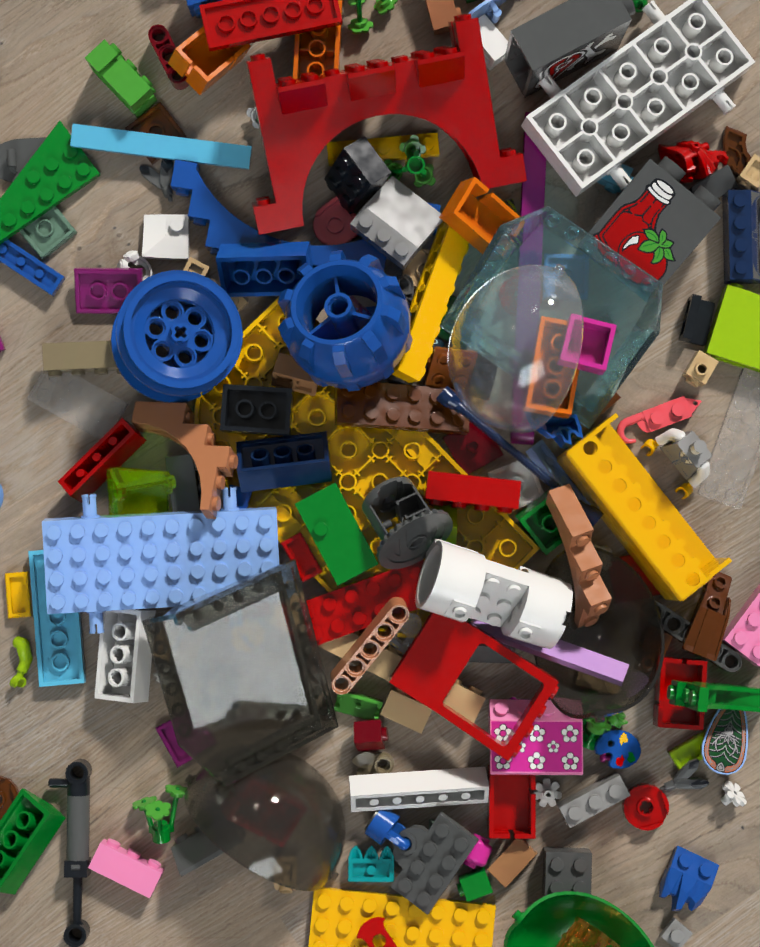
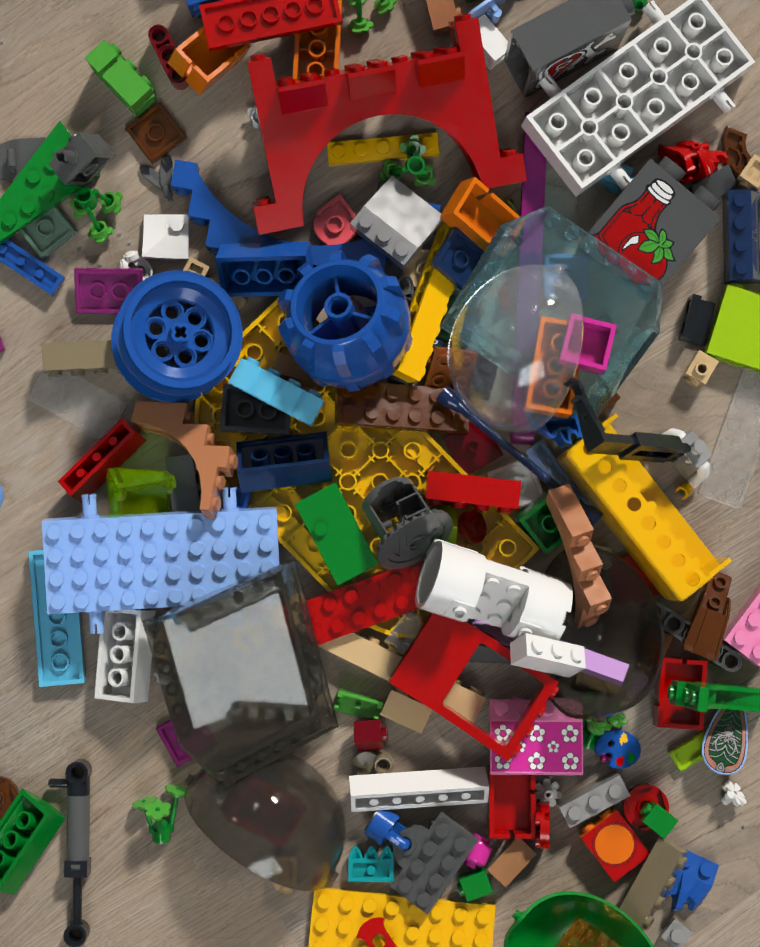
yellow tile [5,571,32,619] -> none
lime arm [9,636,33,688] -> none
medium azure tile [70,124,252,170] -> none
bright pink brick [88,838,165,898] -> none
dark grey slope [171,812,246,877] -> none
red tile [281,532,323,583] -> none
black brick [324,136,392,214] -> none
nougat beam [330,597,409,695] -> none
dark grey brick [542,847,592,896] -> none
coral plate [617,396,702,444] -> none
dark grey piece [660,759,709,791] -> none
none -> dark grey brick [48,133,116,185]
none -> plant [69,187,123,244]
none -> medium azure brick [228,357,325,427]
none -> dark blue plate [430,227,488,292]
none -> clear red plate [457,510,487,545]
none -> white brick [510,633,586,678]
none -> red plate [535,802,550,849]
none -> black hinge [564,378,691,463]
none -> panel [578,807,650,882]
none -> dark tan brick [619,837,689,931]
none -> green brick [639,800,678,839]

